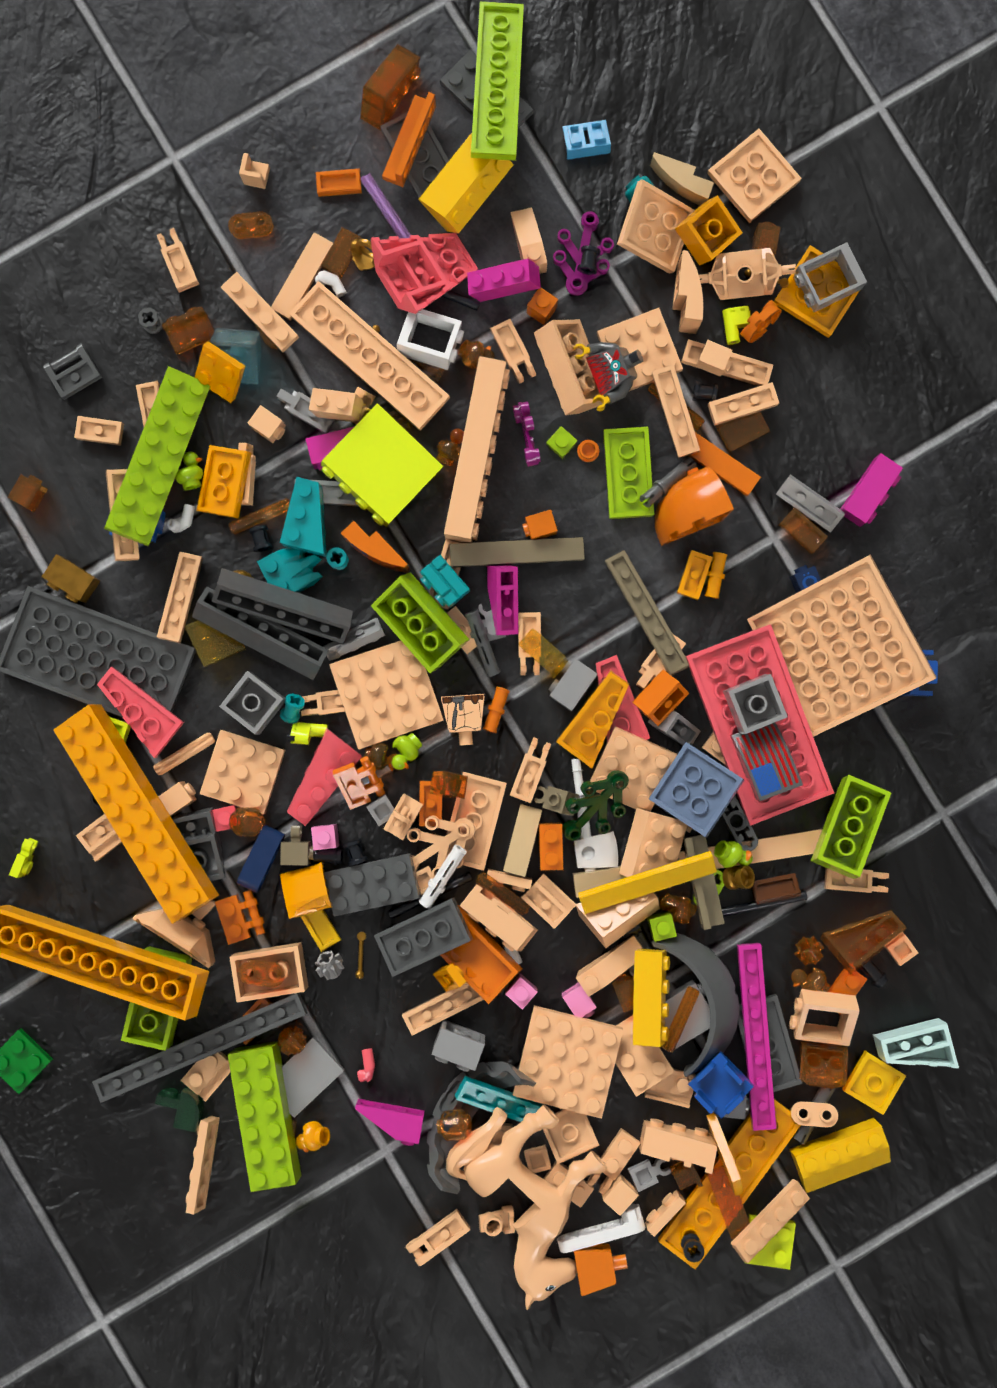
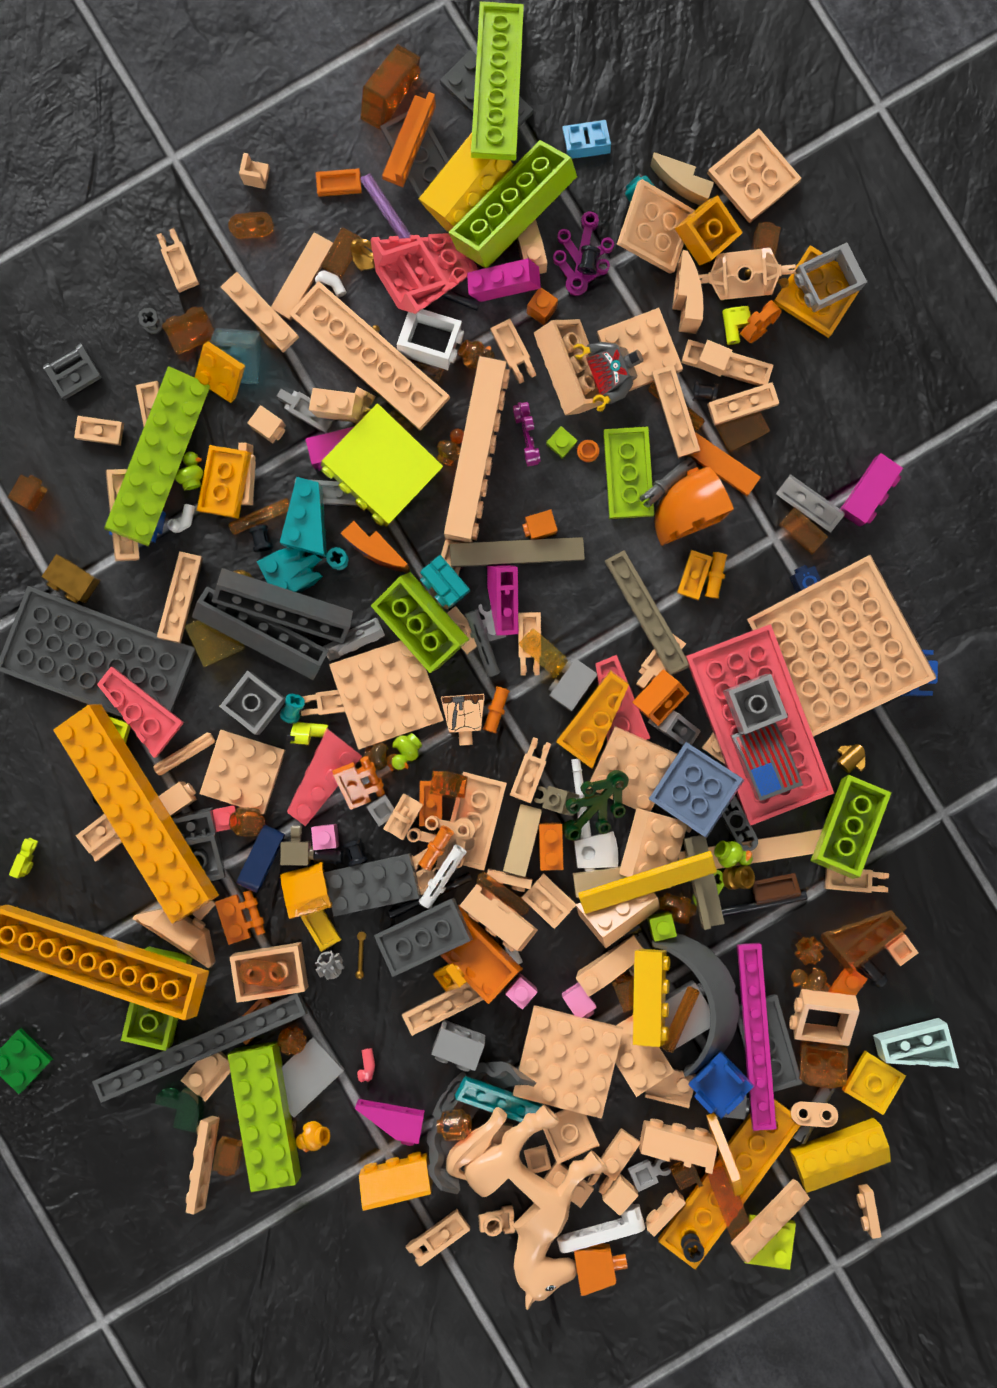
none -> clear orange brick [212,1136,243,1176]
none -> light orange slope [359,1152,433,1211]
none -> orange pin [419,825,454,871]
none -> lime brick [449,140,577,268]
none -> pearl gold piece [836,744,865,773]
none -> light nougat plate [857,1184,881,1239]

